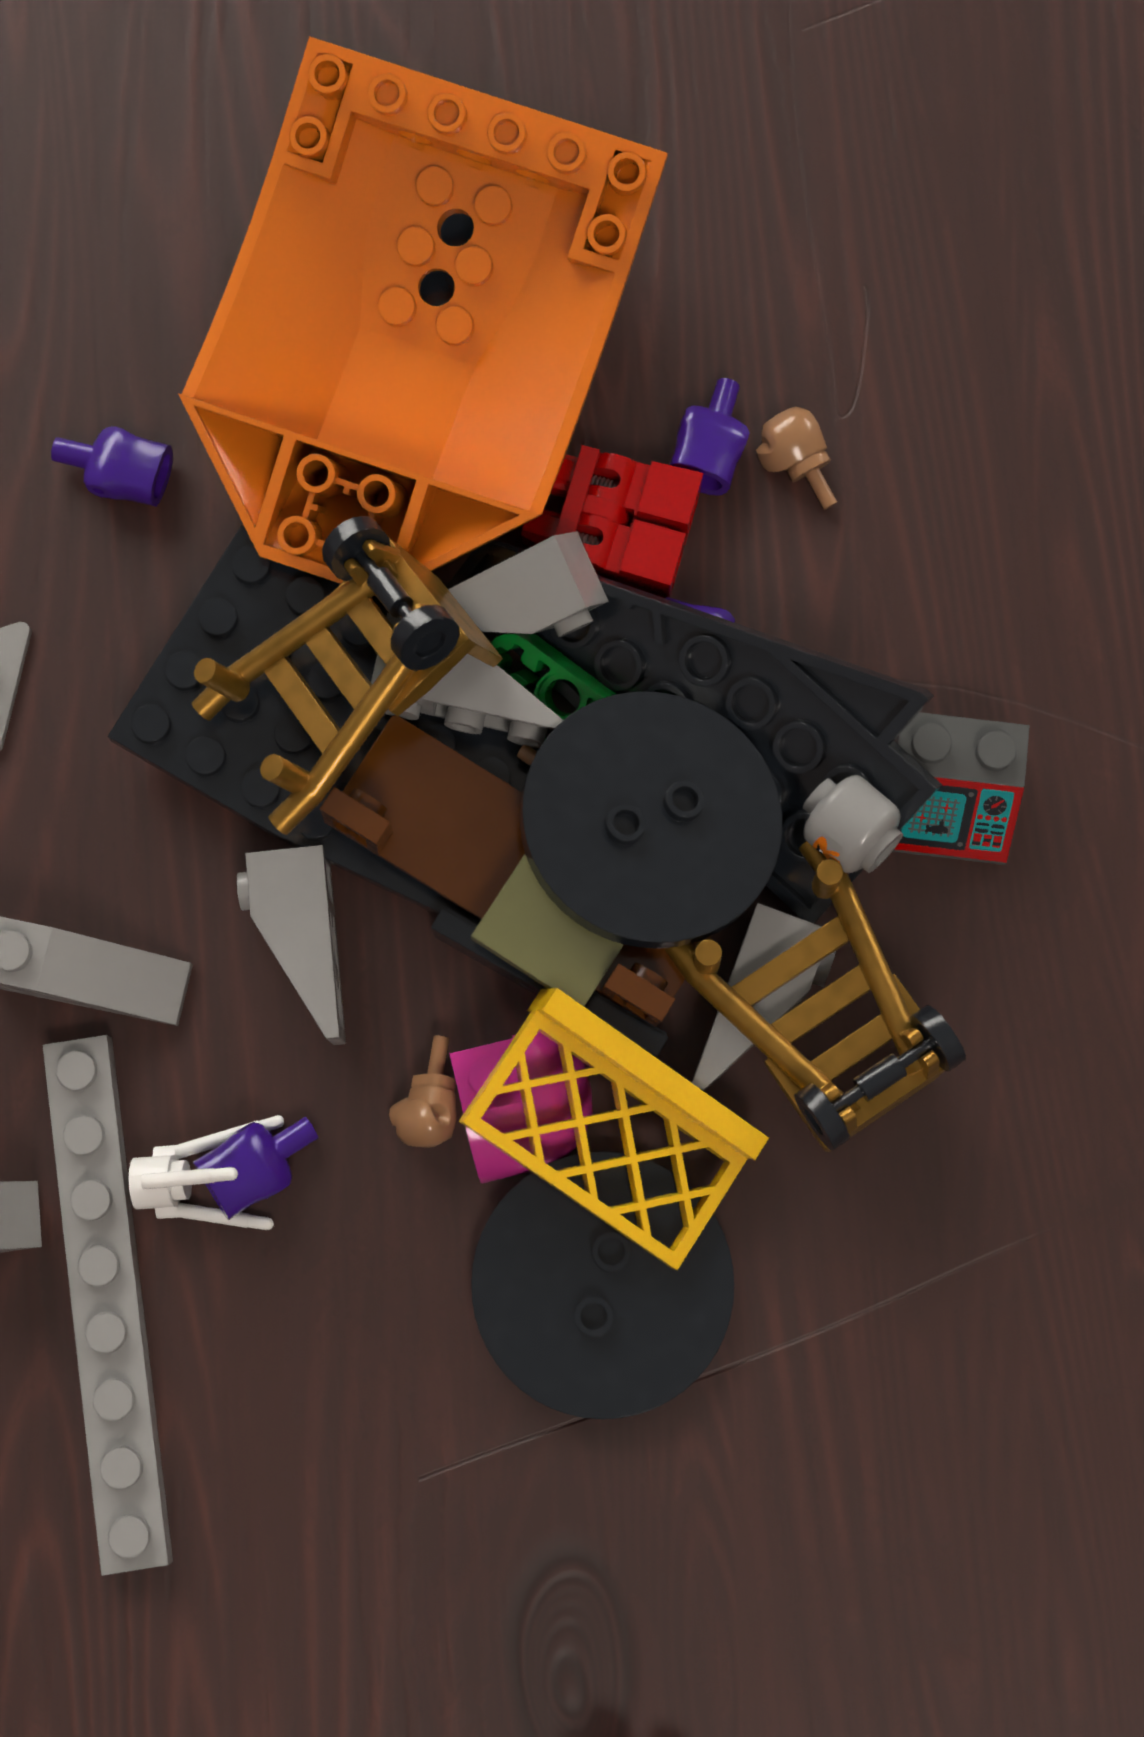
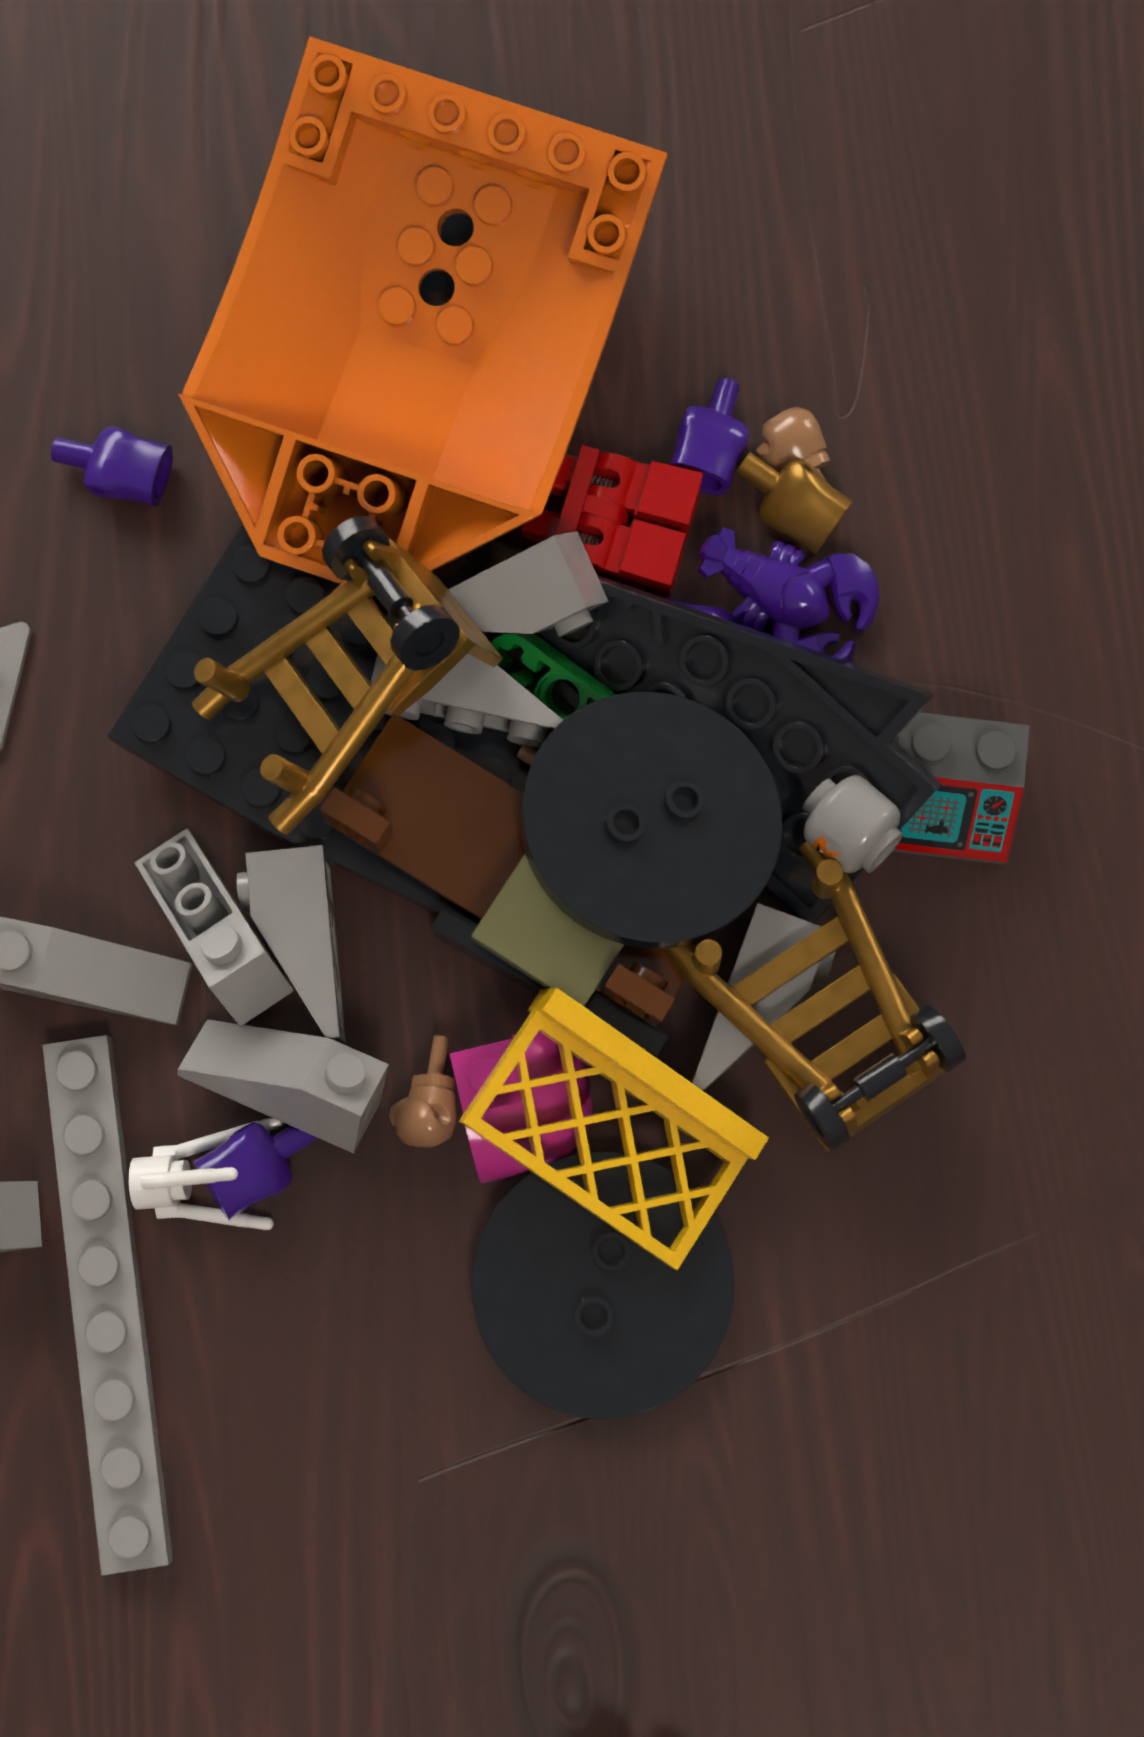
none -> light grey slope [134,828,294,1027]
none -> light grey slope [177,1019,389,1154]
none -> dark purple animal [697,528,880,662]
none -> pearl gold piece [736,452,853,554]

